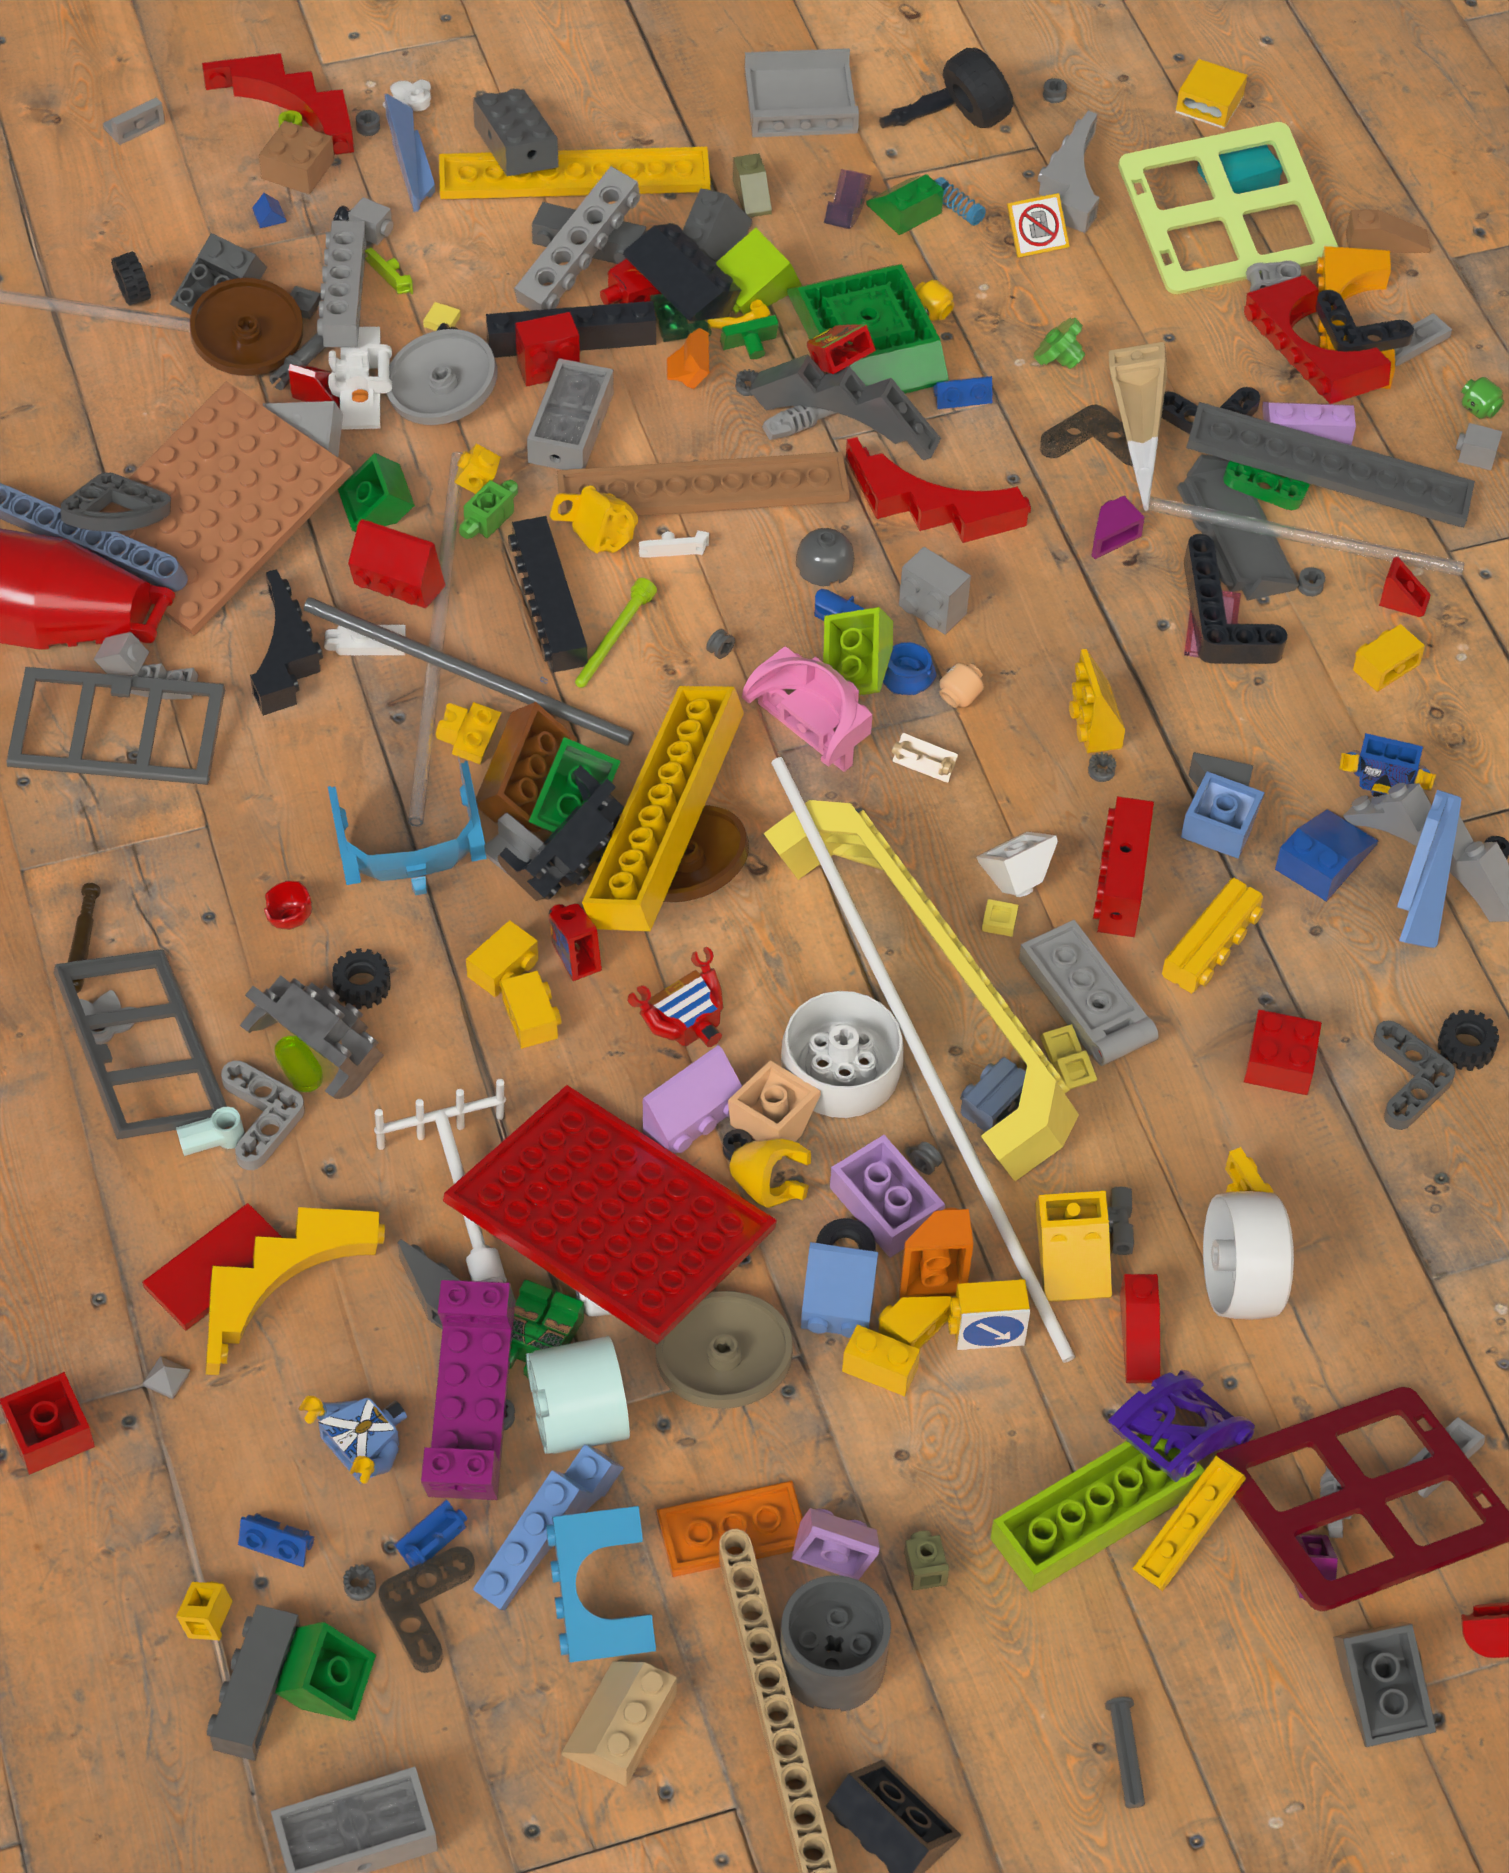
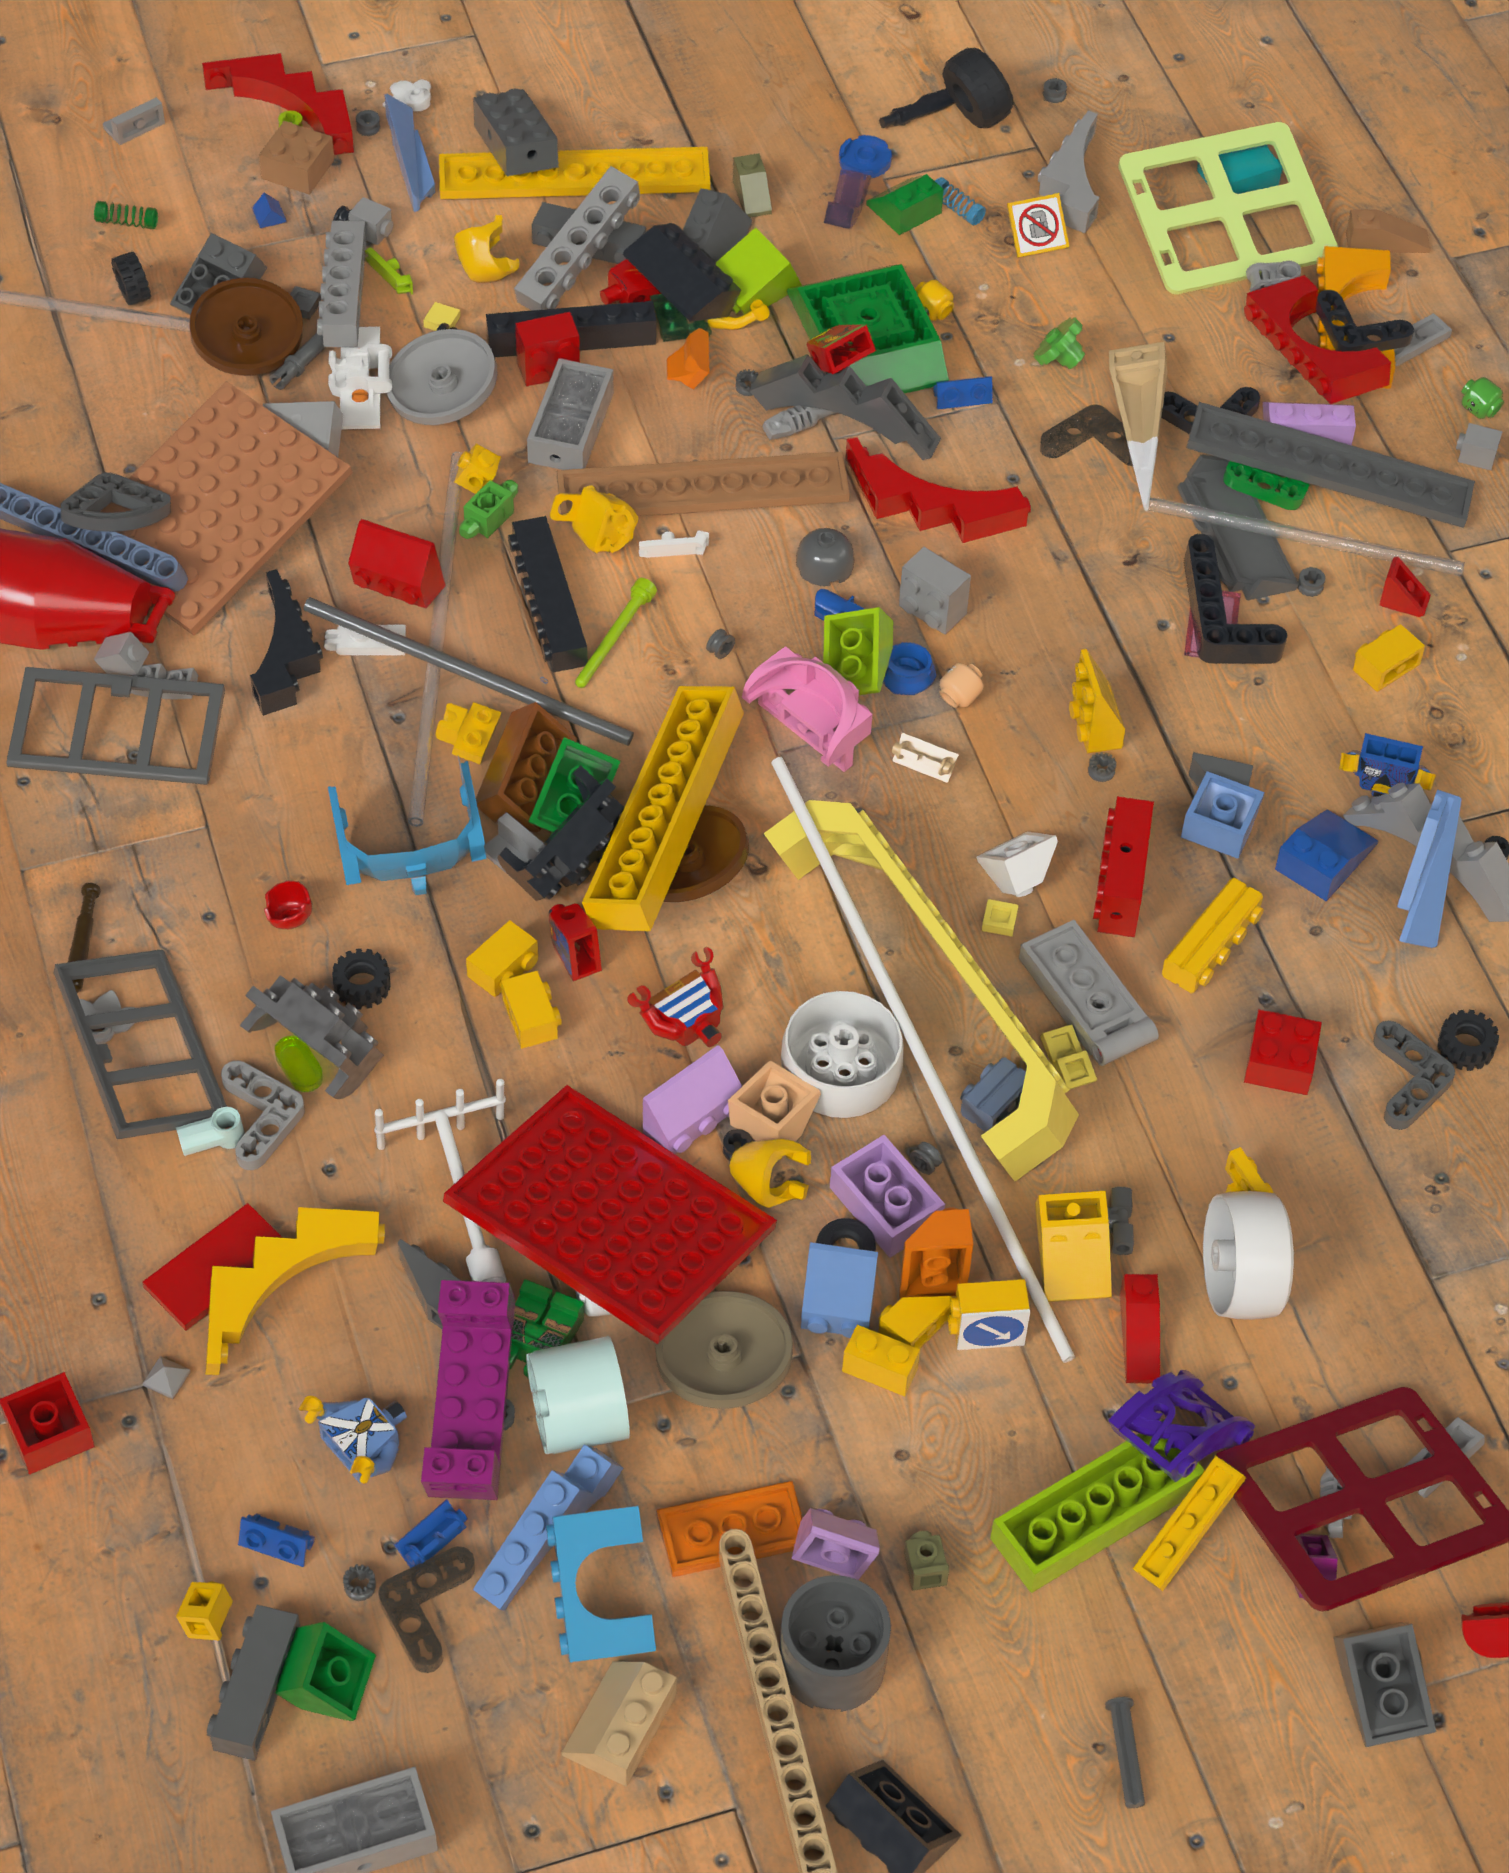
red slope [289,364,340,409] -> none
green slope [338,453,415,532] -> none
green tile [720,315,779,360] -> none
light grey panel [744,48,859,137] -> none
magenta slope [1092,495,1145,559] -> none
yellow piece [1176,59,1247,129] -> none
none -> green piece [94,201,158,230]
none -> yellow piece [454,215,520,283]
none -> blue tile [839,135,892,179]

